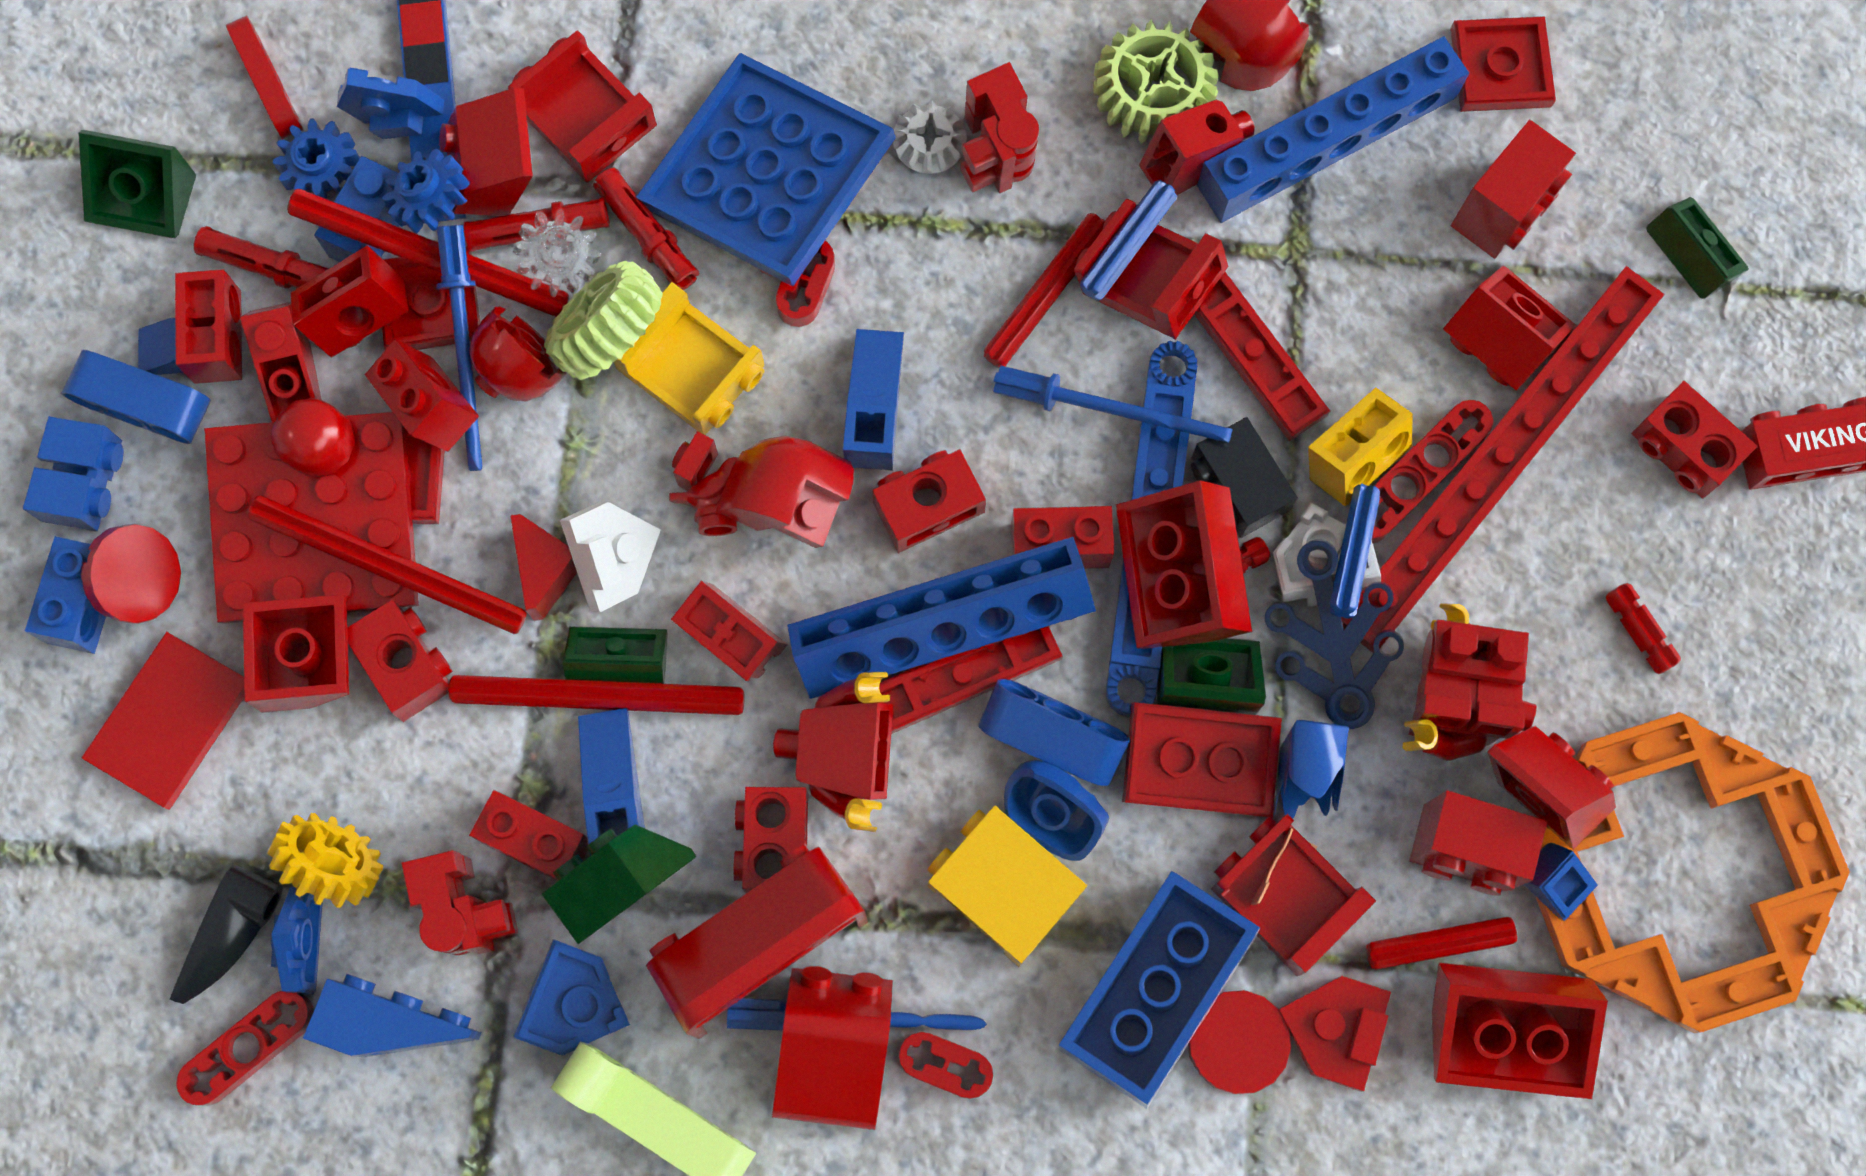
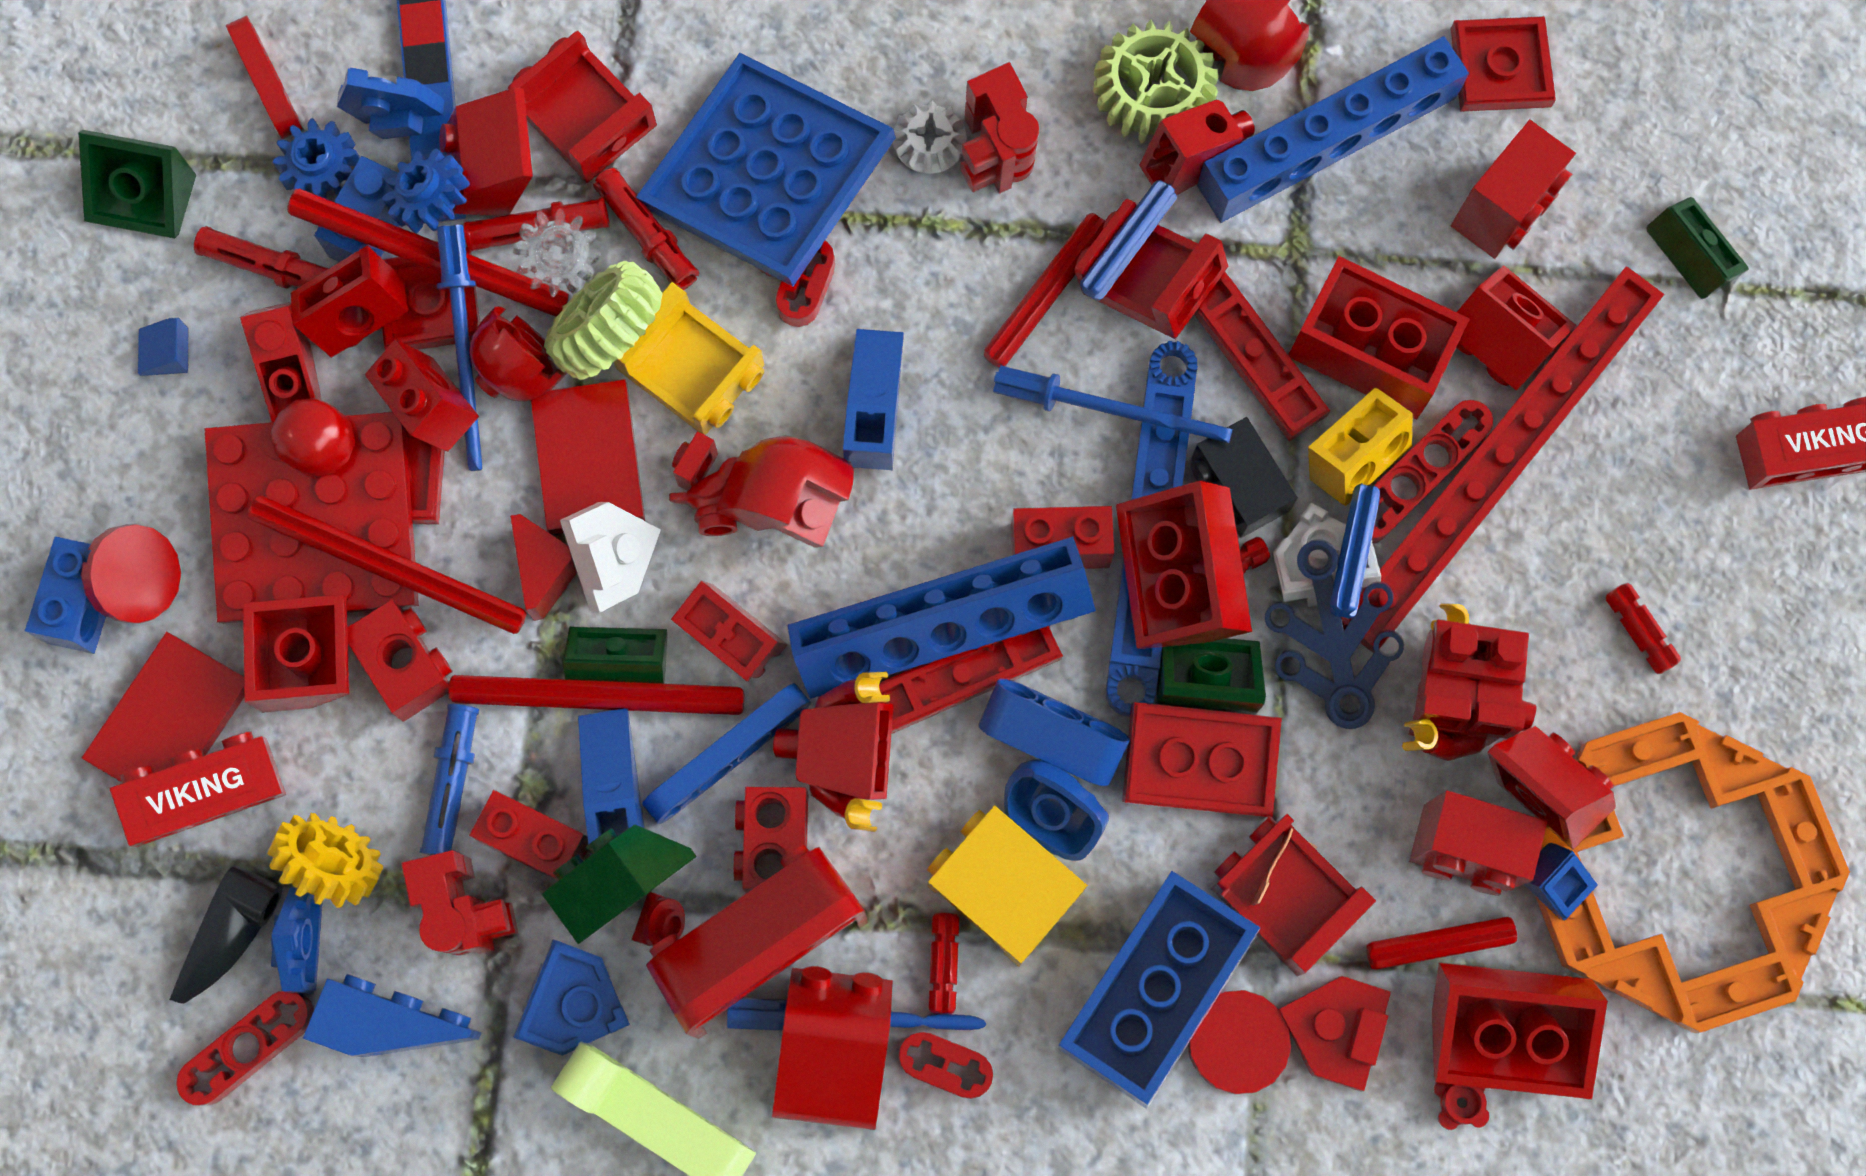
blue piece [23,416,124,531] -> none
blue beam [61,350,211,444] -> none
red brick [175,269,242,384] -> none
red brick [872,449,986,553] -> none
blue piece [1274,720,1349,819] -> none
red brick [1631,380,1758,499] -> none
none -> red brick [109,731,286,847]
none -> blue pin [419,704,479,855]
none -> red tile [531,379,646,535]
none -> red plate [631,892,685,947]
none -> blue beam [642,683,811,824]
none -> red axle [928,912,960,1014]
none -> red slope [1288,256,1470,420]
none -> red plate [1434,1083,1489,1130]

